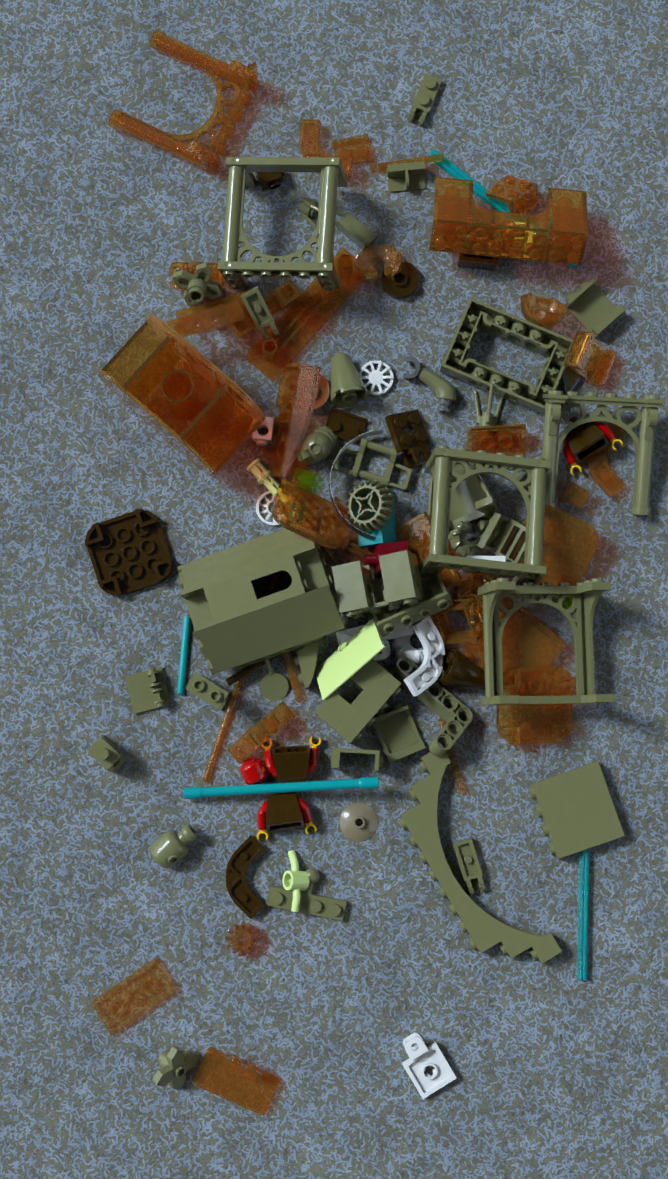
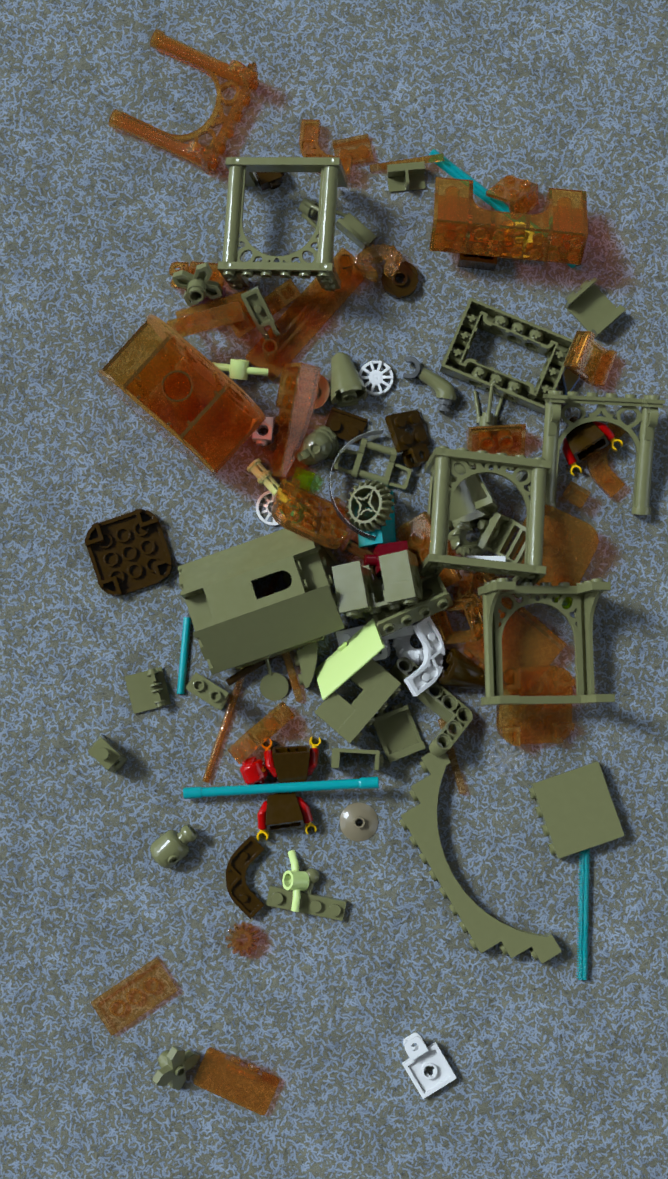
olive hinge [408,73,442,126] -> none
olive hinge [452,838,486,896] -> none
clear orange cylinder [520,293,568,328] -> none
none -> yellowish green piece [211,359,268,380]

